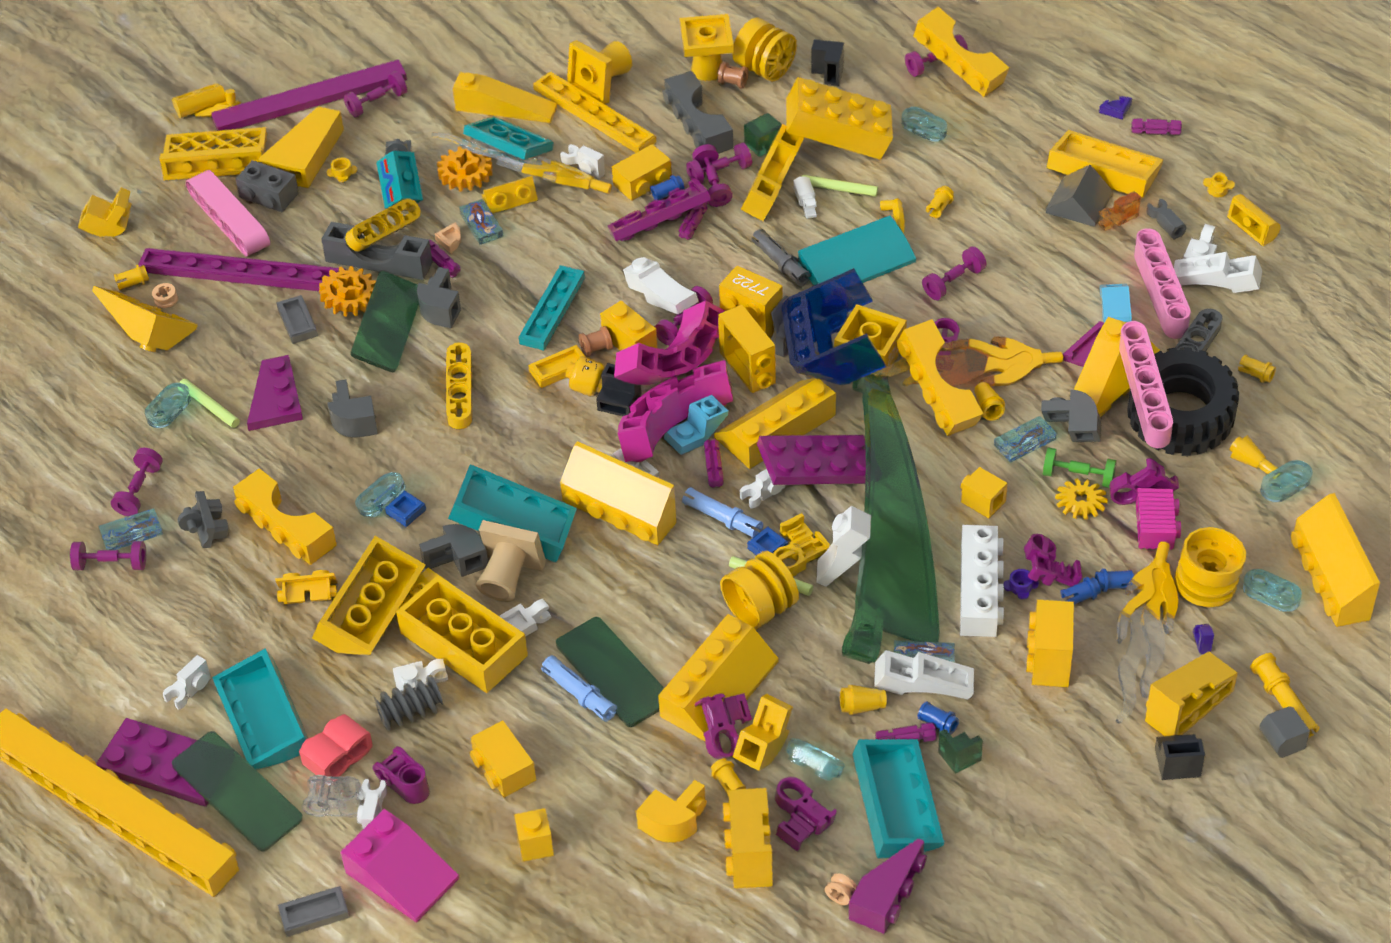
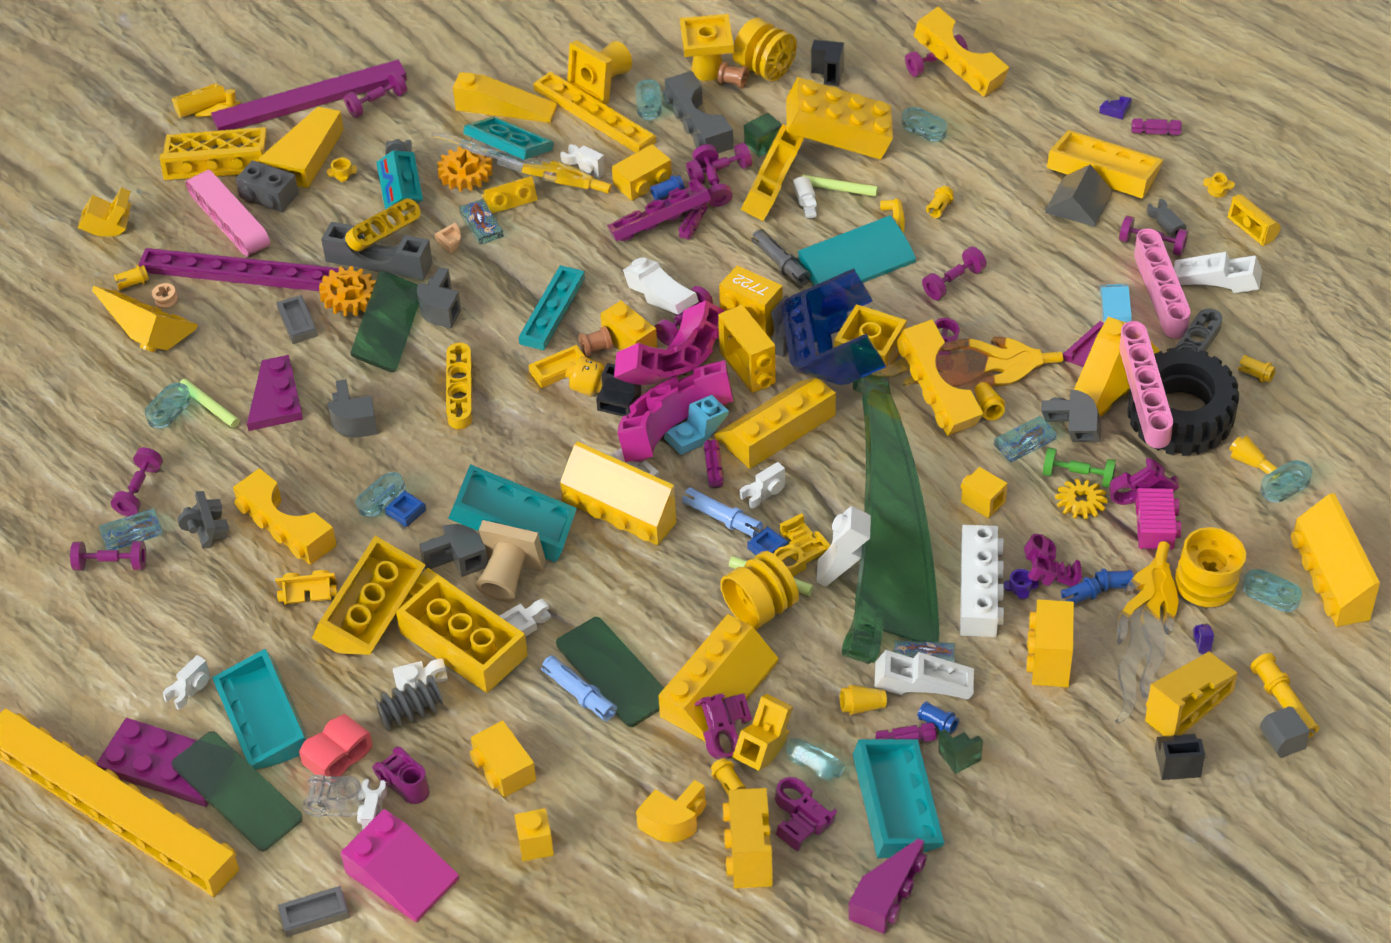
magenta axle [429,240,461,278] -> none
magenta plate [757,435,881,485] -> none
light nougat bush [825,873,857,905] -> none
clear orange plate [1098,191,1141,230] -> none
white plate [1183,224,1217,259] -> none
none -> clear light blue plate [636,79,662,120]
none -> magenta wheel [1119,215,1189,256]

